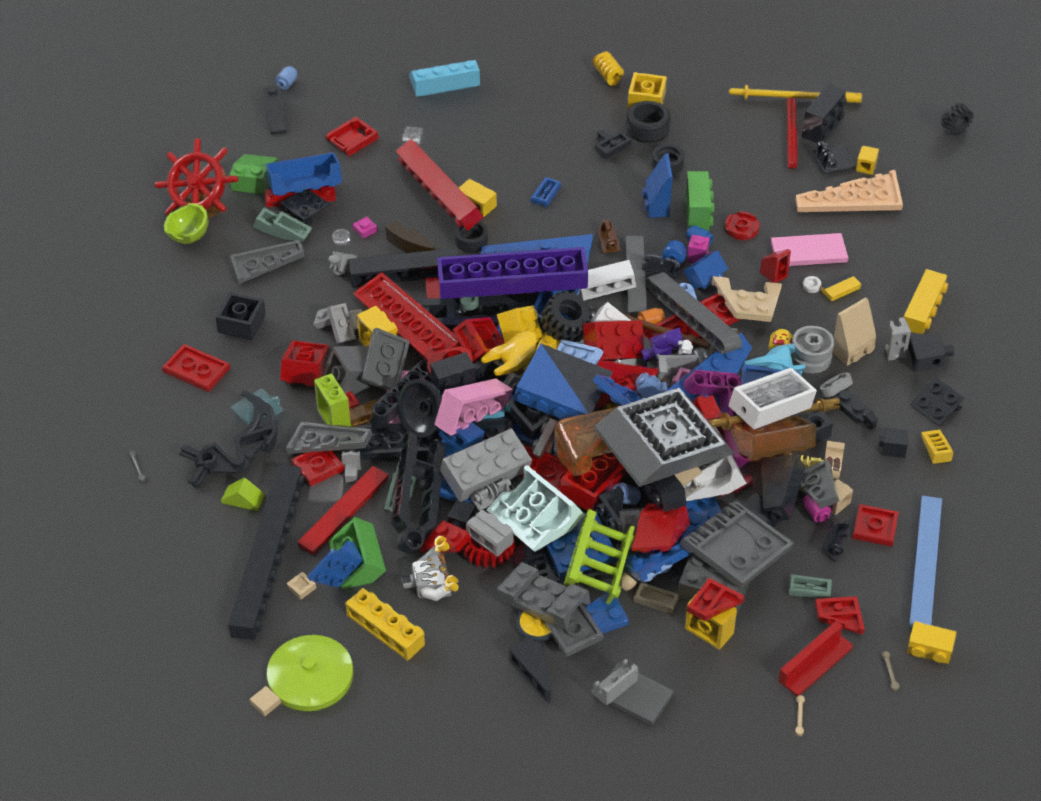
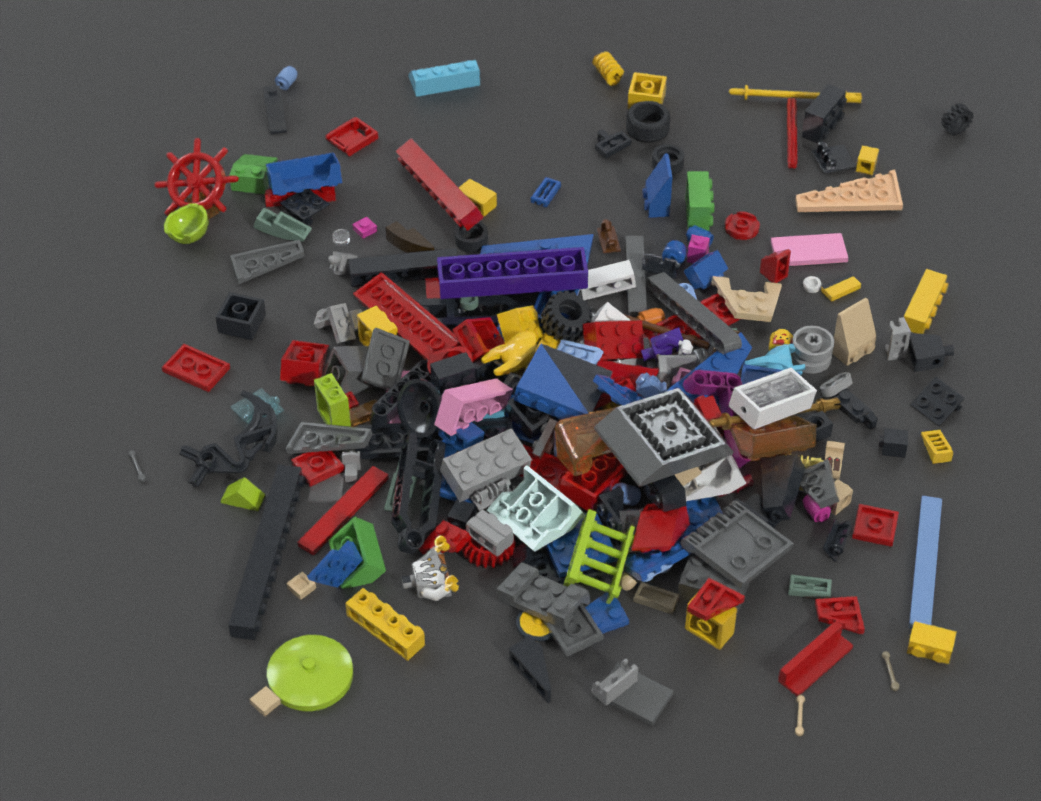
clear tile [403,126,423,144] -> none

